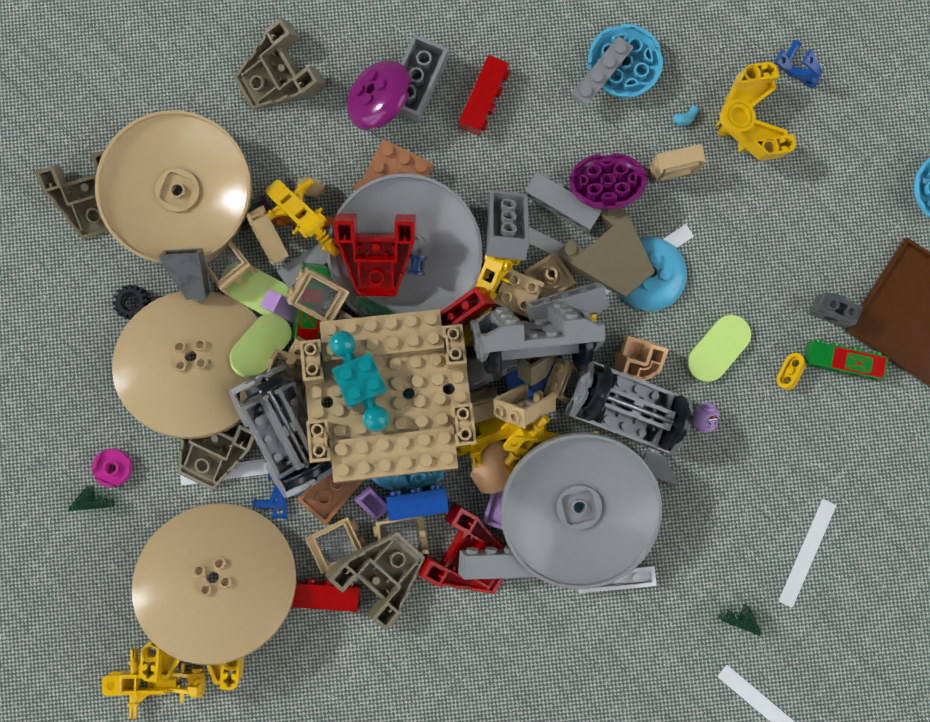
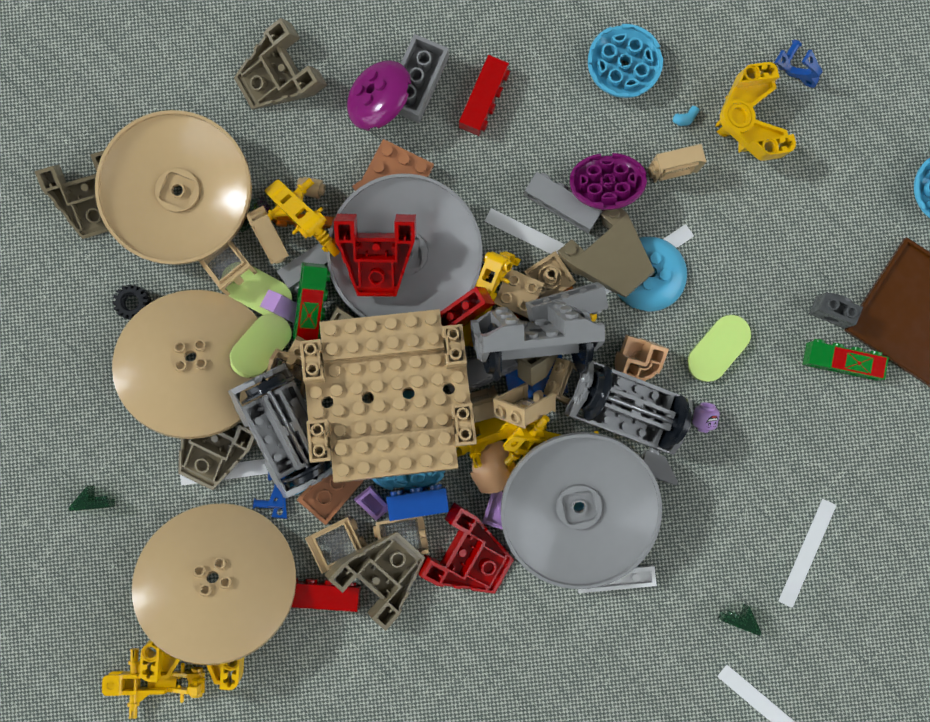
dark pink plate [92,449,133,487] -> none
flat silver slope [159,248,210,301] -> none
window [286,266,350,322] -> none
teal brick [329,331,389,432] -> none
clear green slope [356,295,396,316] -> none
dark blue bush [408,254,428,276] -> none
light grey brick [458,546,536,580] -> none
light grey brick [486,190,529,260] -> none
light grey plate [572,36,633,107] -> none
yellow plate [776,353,806,390] -> none

